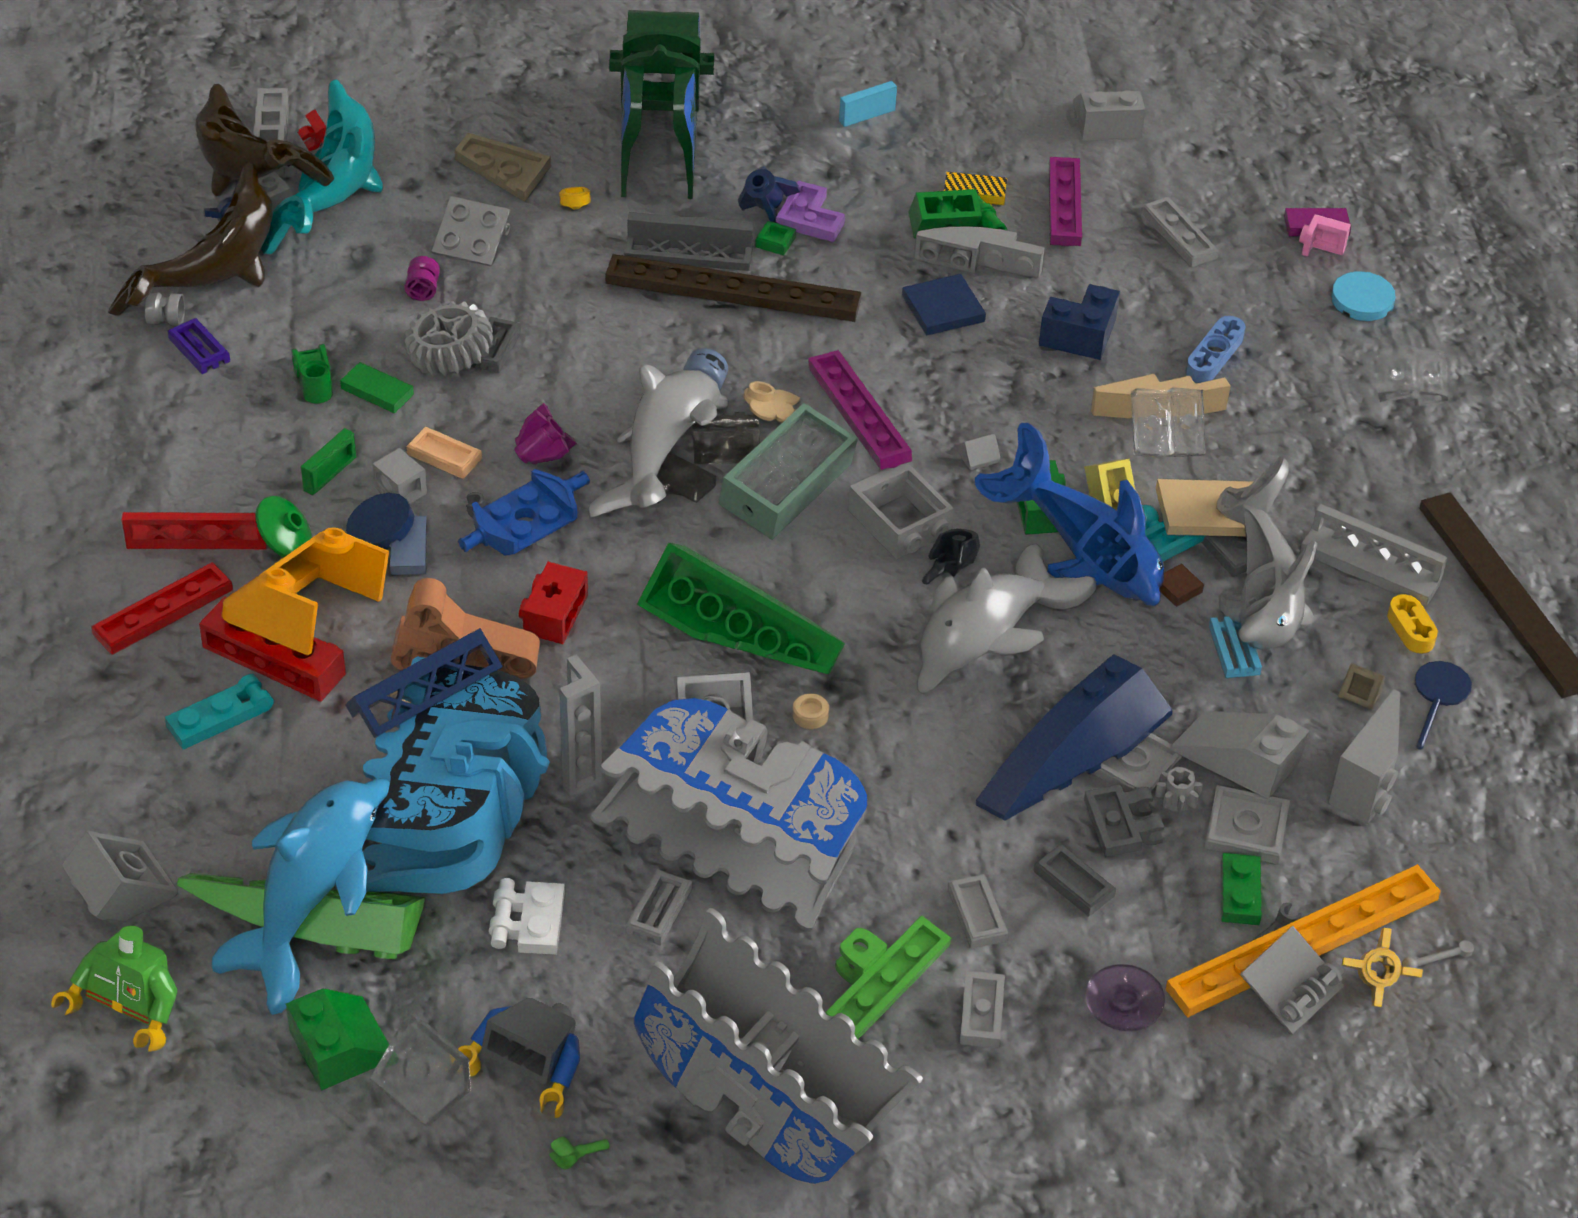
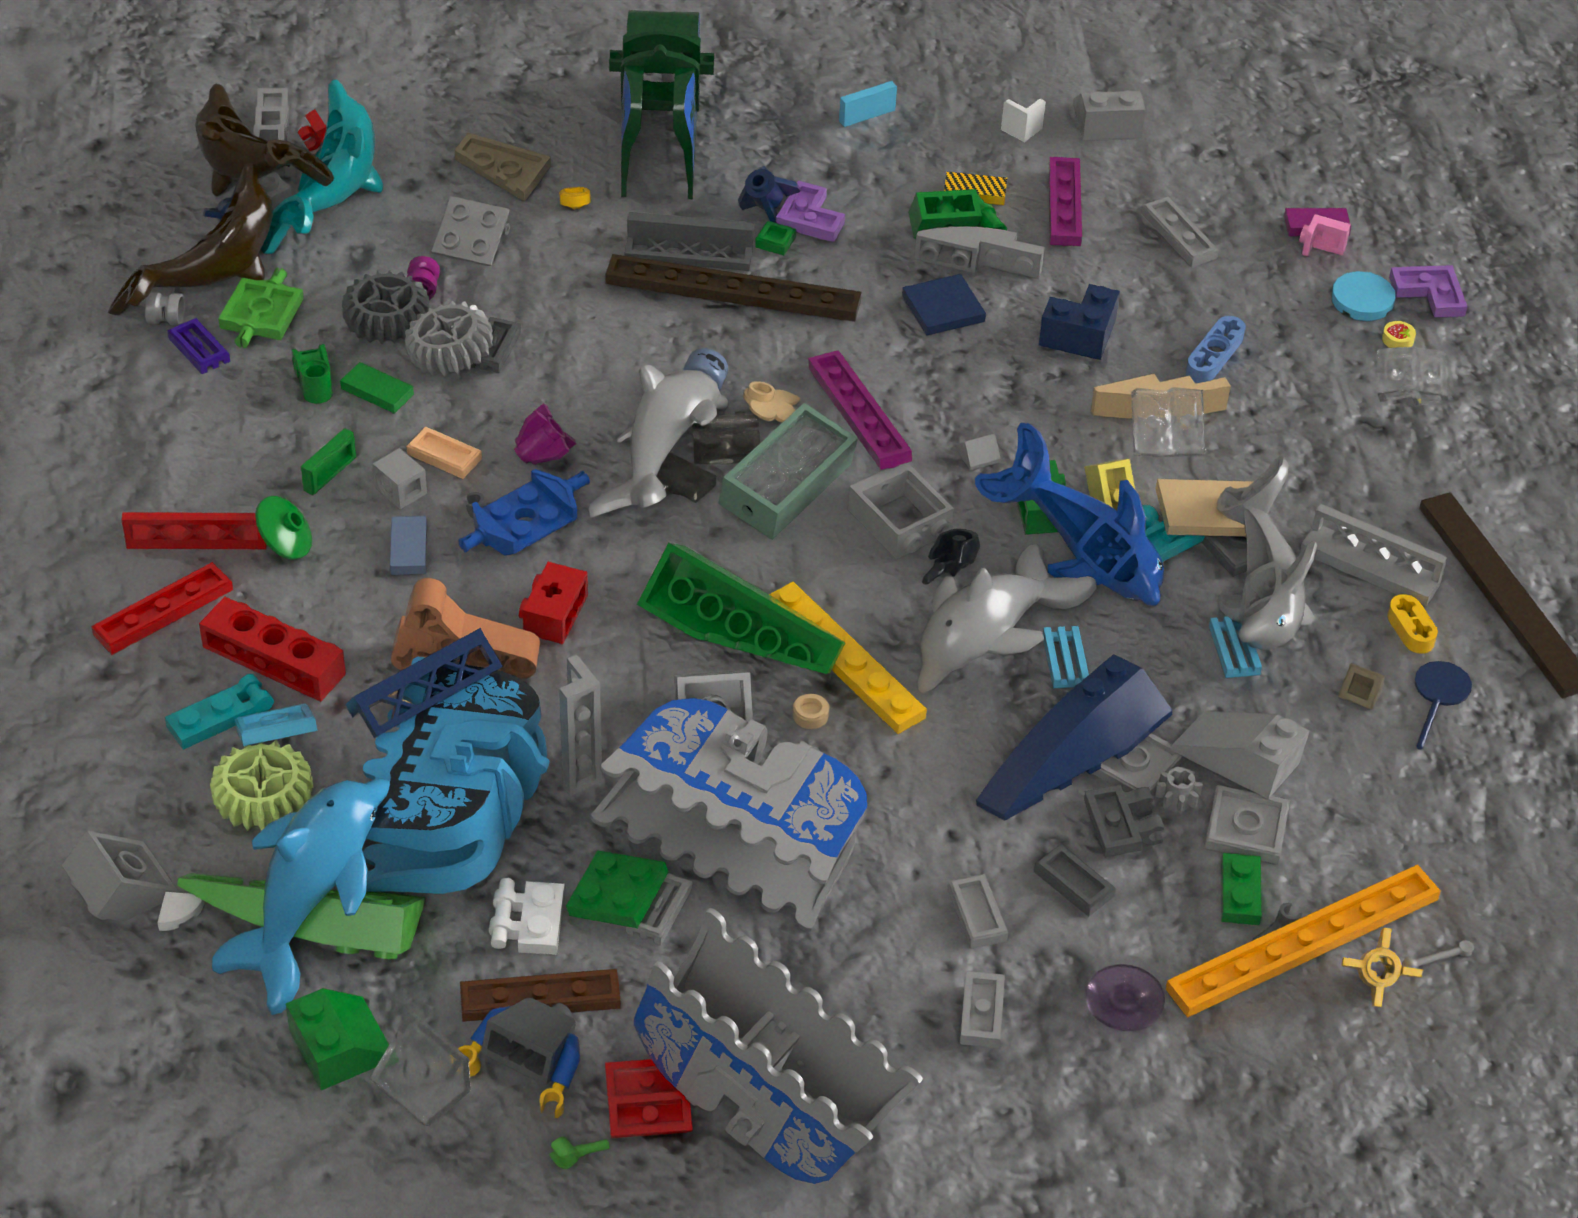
bright green torso [51,926,177,1052] -> none
light orange windscreen [222,528,389,655] -> none
dark blue tile [346,492,415,549] -> none
bright green plate [825,915,952,1039] -> none
reddish brown tile [1159,563,1204,607] -> none
light grey hinge [1240,926,1344,1035] -> none
light grey slope [1329,689,1400,825] -> none
none -> white tile [157,892,205,931]
none -> yellowish green gear [210,740,313,832]
none -> bright green plate [218,268,304,348]
none -> medium azure tile [235,703,318,746]
none -> dark grey gear [342,270,430,344]
none -> reddish brown tile [460,969,621,1022]
none -> green plate [566,850,668,929]
none -> red slope [605,1059,693,1138]
none -> yellow plate [769,581,927,734]
none -> white panel [1001,99,1046,143]
none -> medium azure tile [1043,626,1089,689]
none -> light yellow tile [1382,321,1416,351]
none -> medium lavender plate [1389,265,1467,318]

